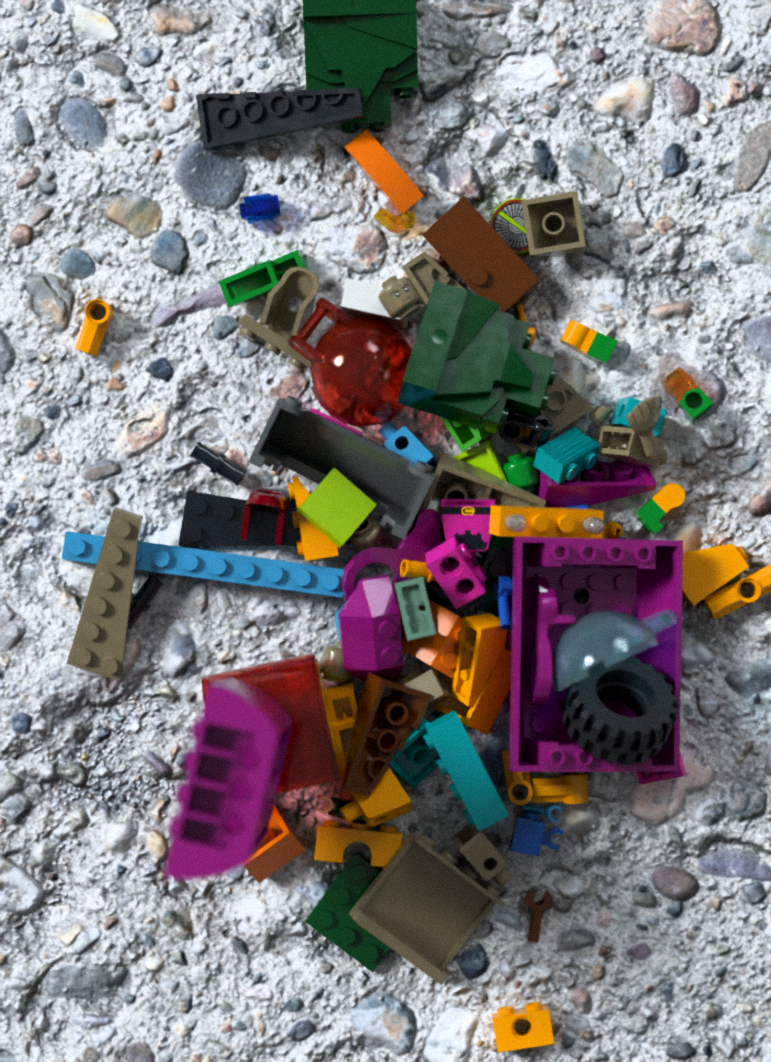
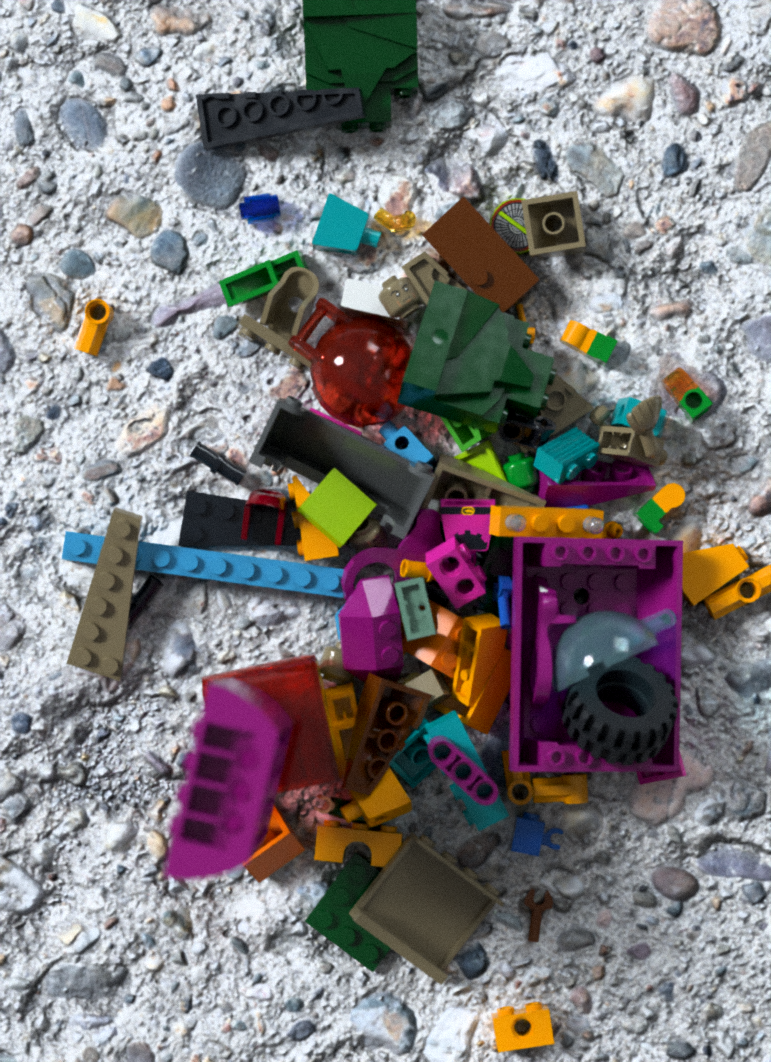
orange slope [344,129,424,214] -> none
dark tan torso [452,824,512,887] -> none
dark azure hand [522,804,563,822] -> none
none -> teal torso [312,193,382,255]
none -> magenta beam [427,735,498,806]

